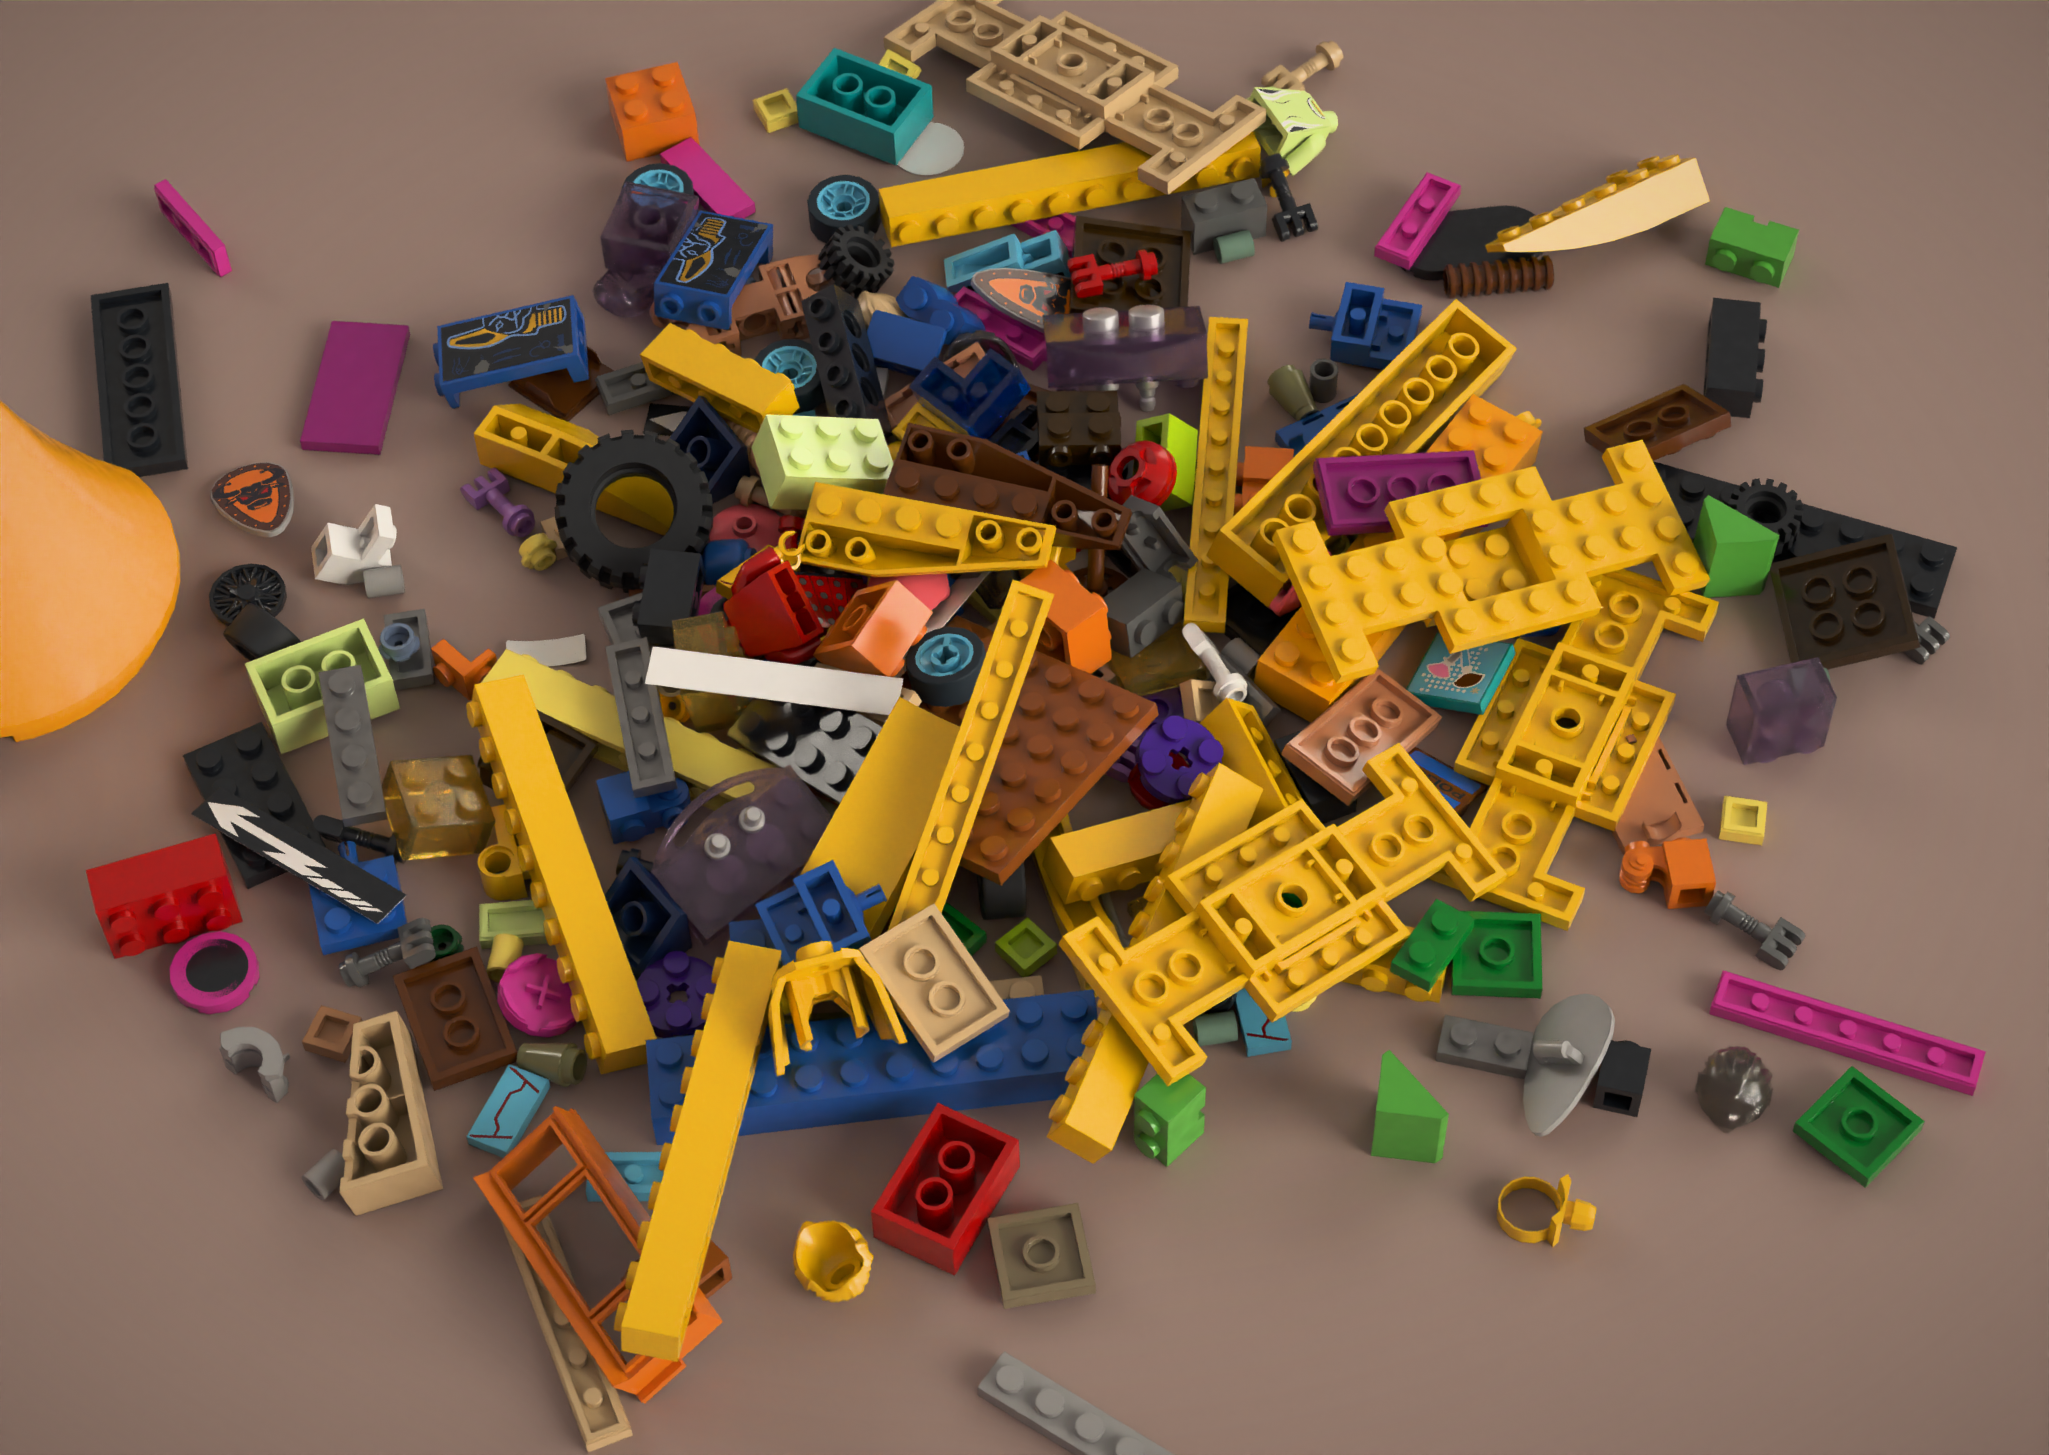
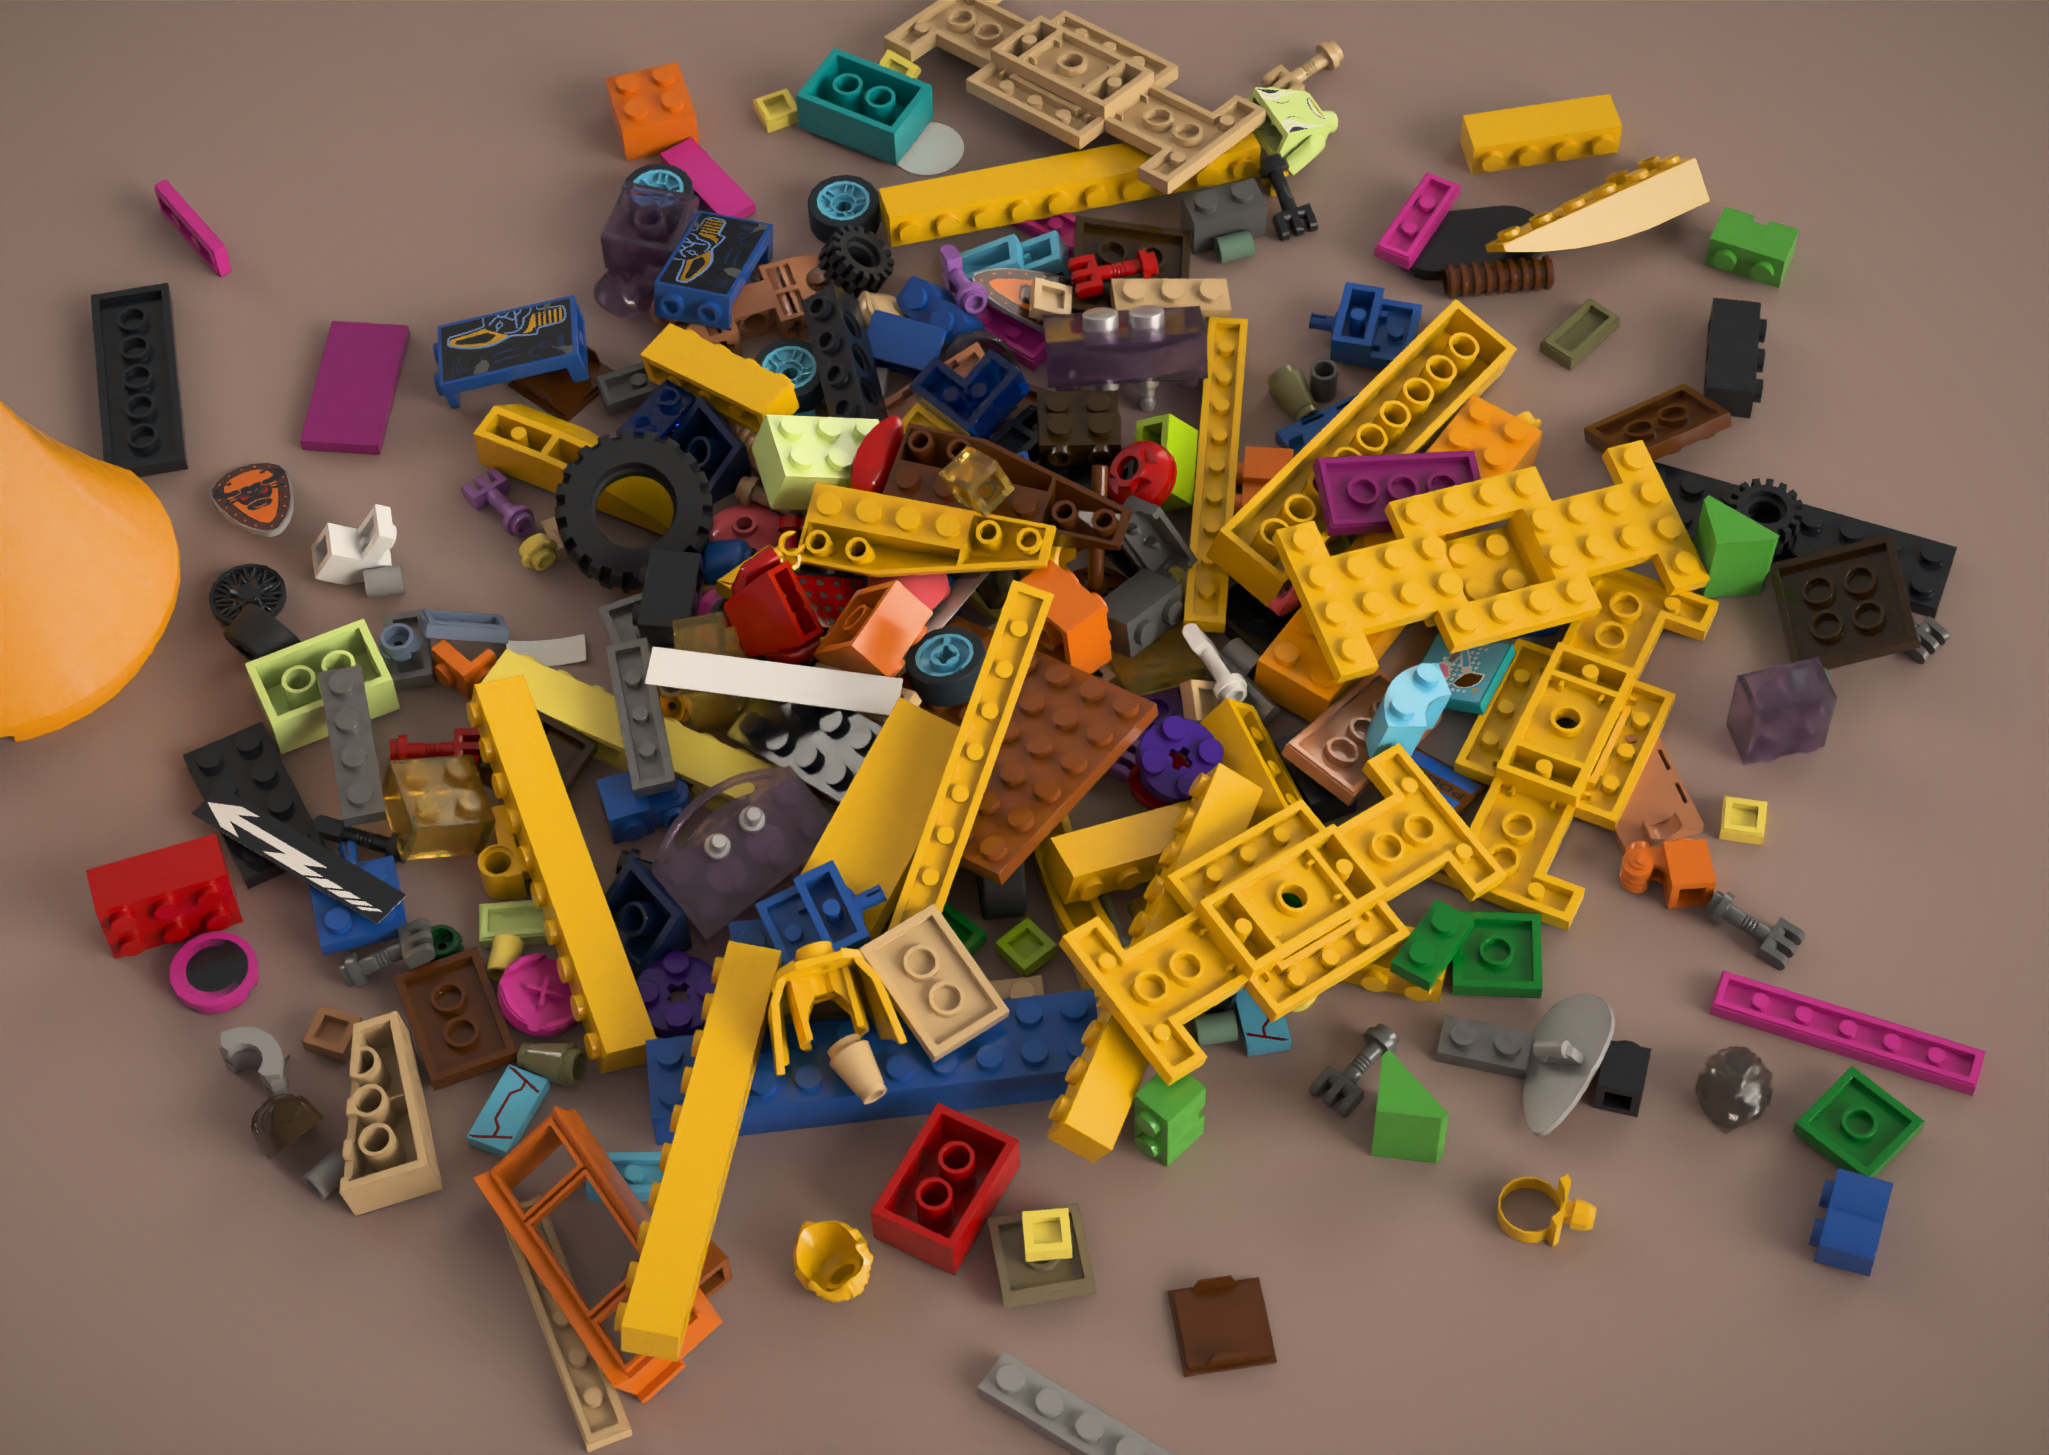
none -> dark brown piece [251,1093,324,1159]
none -> red hinge [389,728,481,773]
none -> sand blue tile [419,609,510,643]
none -> clear blue bracket [616,379,696,440]
none -> tan cone [827,1033,887,1104]
none -> red arm [850,416,904,494]
none -> clear yellow brick [939,445,1015,517]
none -> medium lavender hinge [940,245,988,314]
none -> light yellow plate [1022,1208,1072,1262]
none -> tan plate [1029,277,1072,326]
none -> tan plate [1109,279,1232,320]
none -> reddish brown piece [1167,1275,1277,1377]
none -> dark grey hinge [1309,1023,1399,1118]
none -> medium azure brick [1366,663,1452,759]
none -> yellow brick [1460,94,1622,174]
none -> olive tile [1539,298,1620,371]
none -> blue brick [1809,1168,1893,1277]

